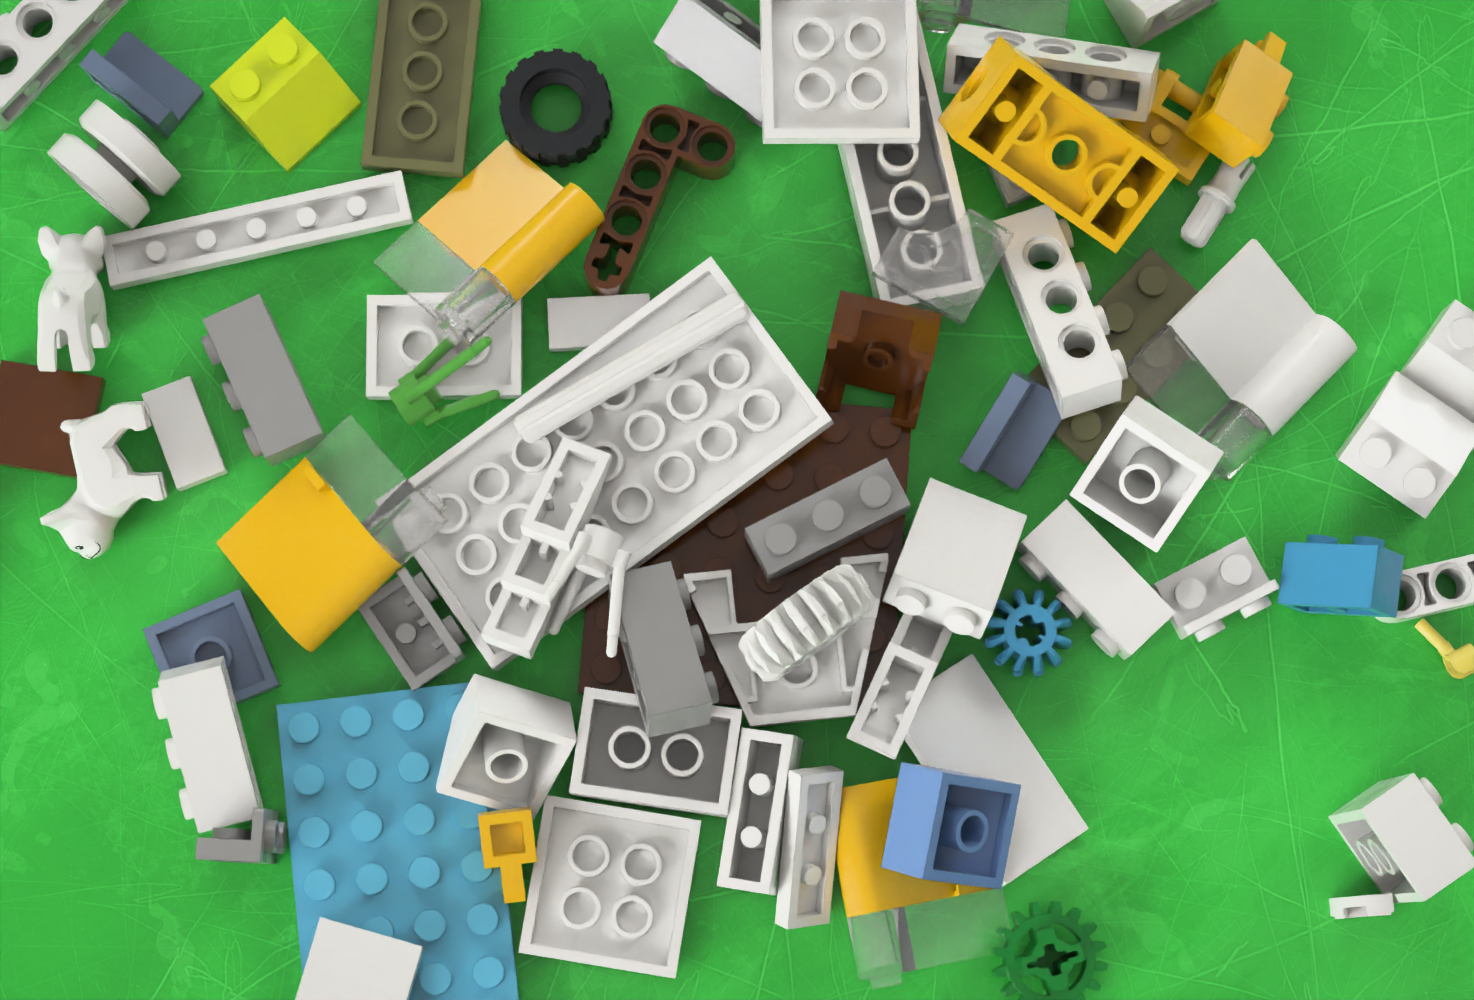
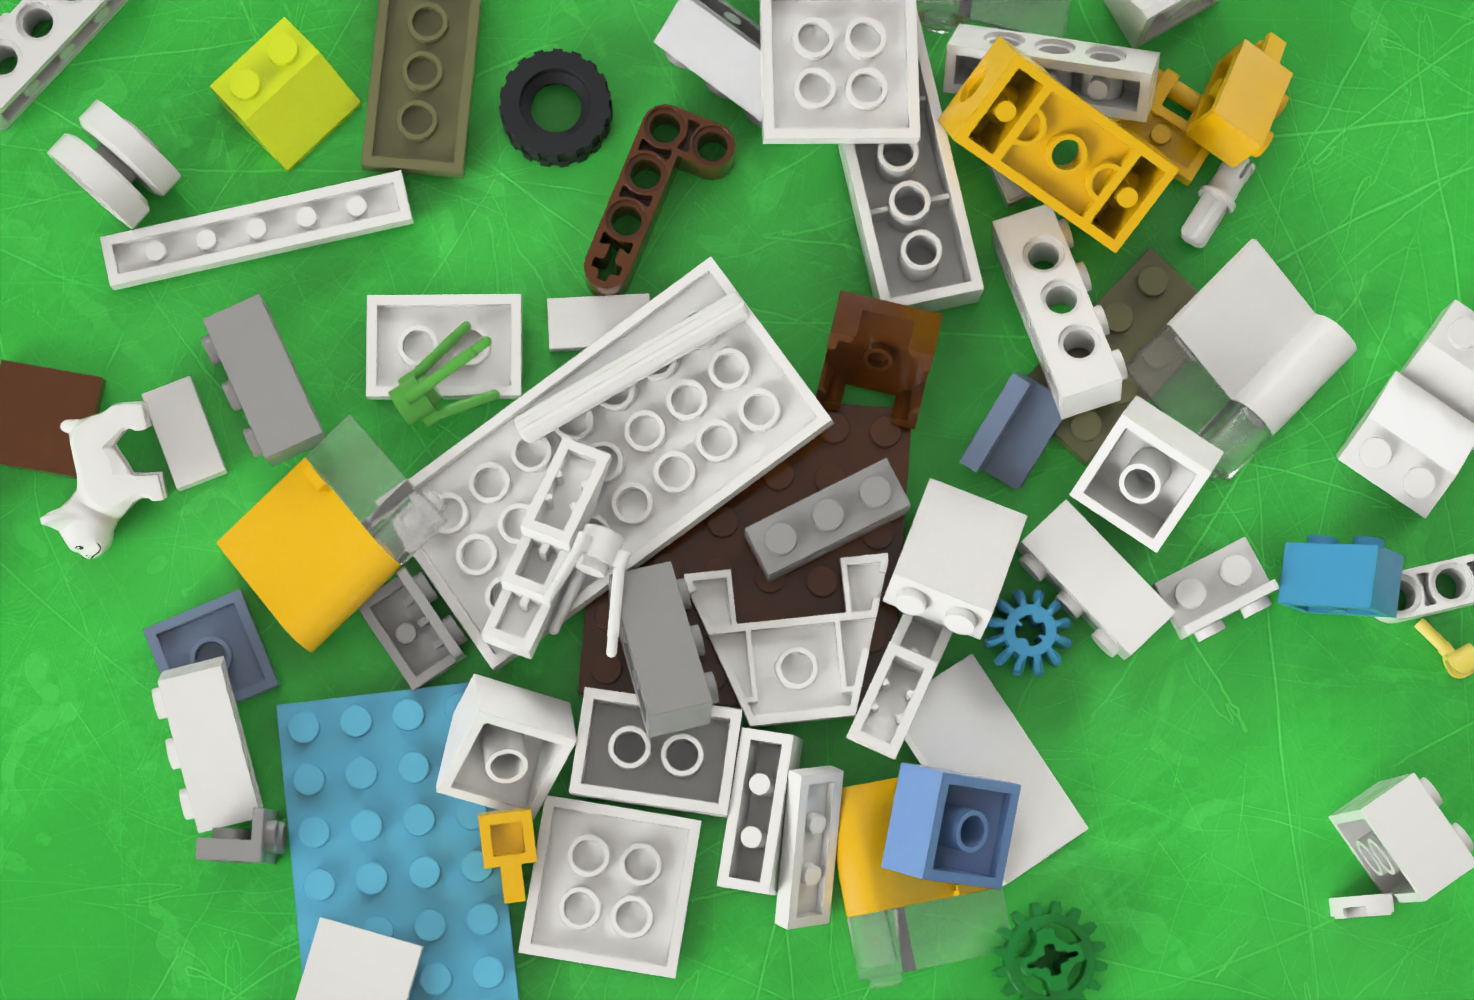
white animal [37,225,111,372] -> none
sand blue panel [79,32,204,139] -> none
yellow door [373,140,605,346] -> none
white gear [739,564,876,682] -> none
clear tile [872,208,1015,326] -> none

